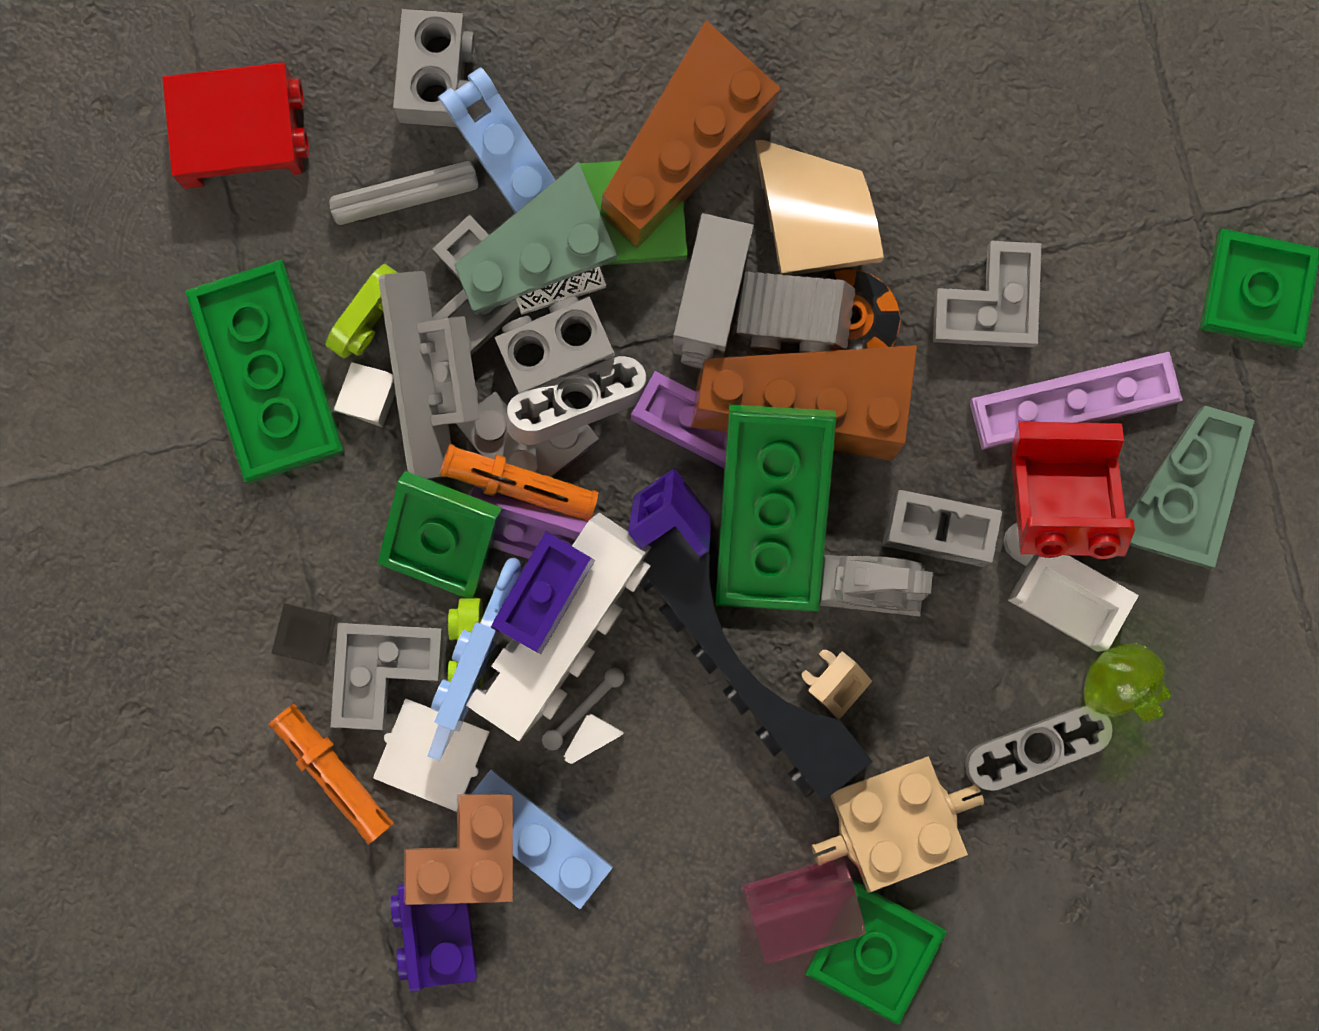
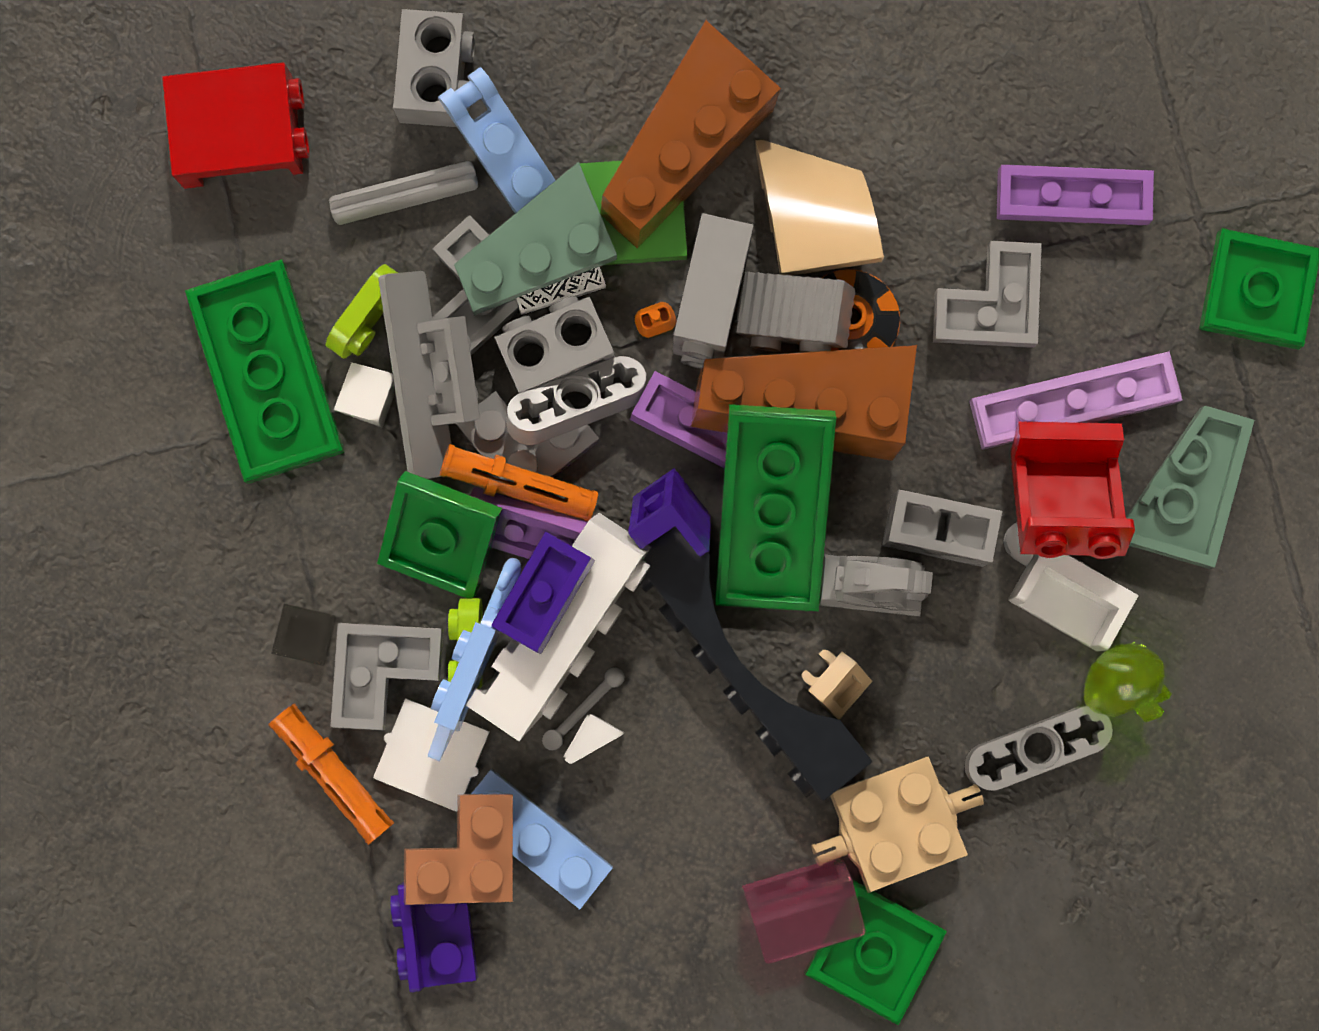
none -> orange rock [635,302,676,338]
none -> medium lavender plate [997,165,1154,225]

